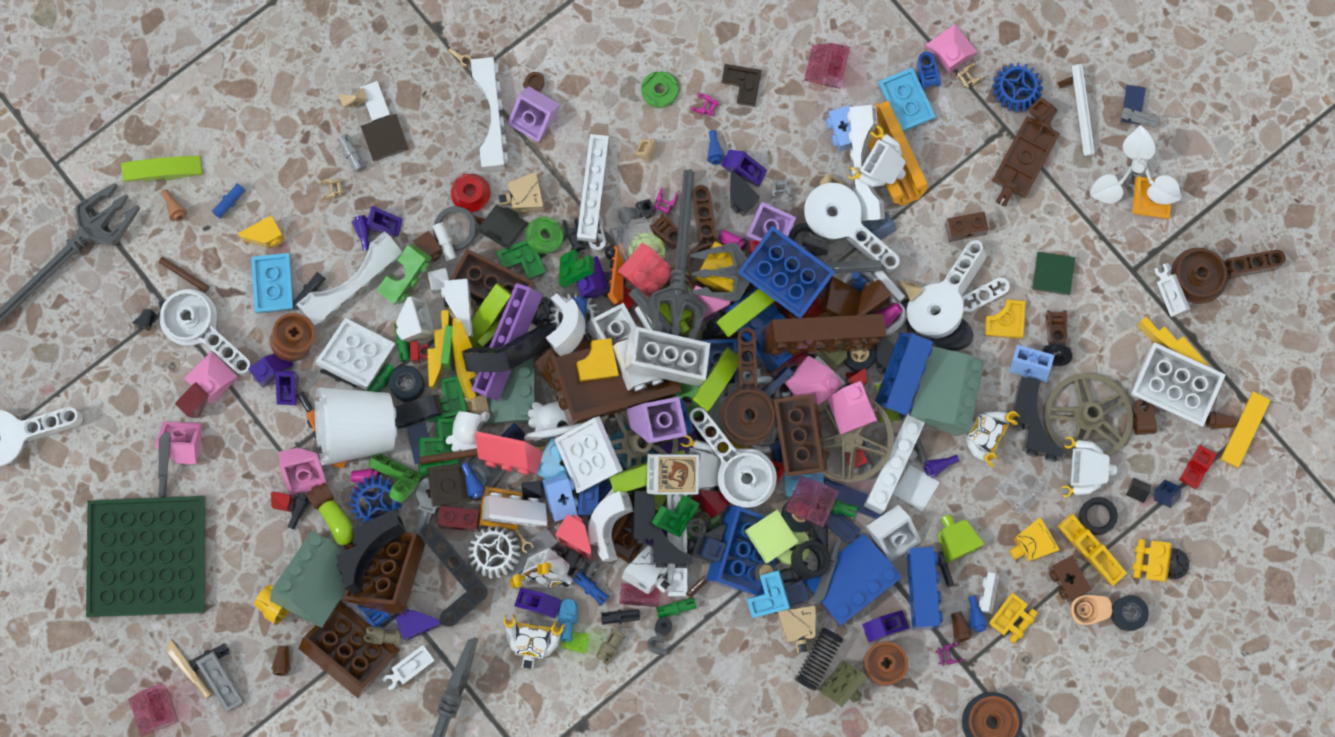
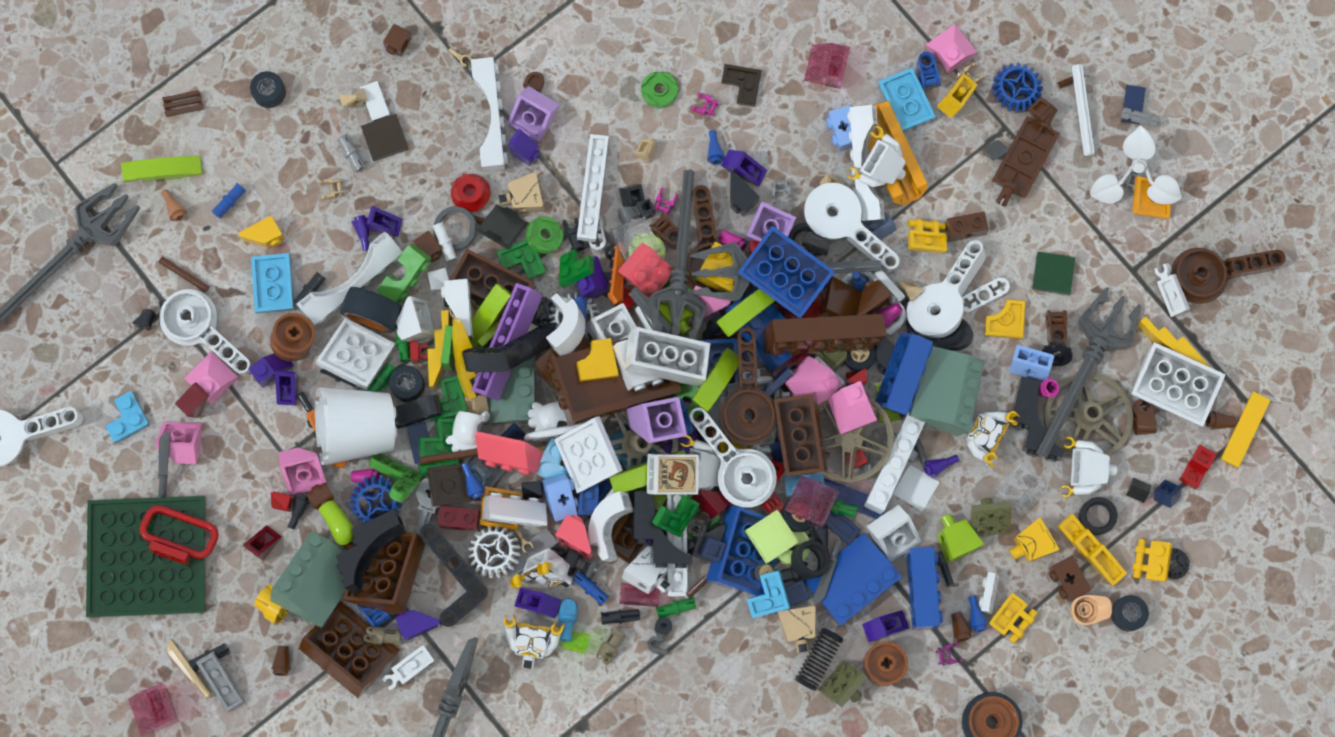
none -> medium azure plate [106,391,150,443]
none -> red bar [139,505,219,566]
none -> reddish brown tile [162,90,204,117]
none -> dark red slope [243,525,282,561]
none -> black wheel [250,71,286,108]
none -> black wheel [340,287,402,333]
none -> reddish brown brick [383,24,412,57]
none -> dark purple slope [508,128,540,166]
none -> black slope [619,184,645,207]
none -> red tile [760,492,784,516]
none -> yellow plate [907,218,947,254]
none -> yellow slope [936,73,978,118]
none -> olive plate [971,498,1012,536]
none -> dark grey tile [982,139,1008,161]
none -> dark grey piece [1036,287,1141,458]
none -> dark pink cone [1038,378,1059,397]

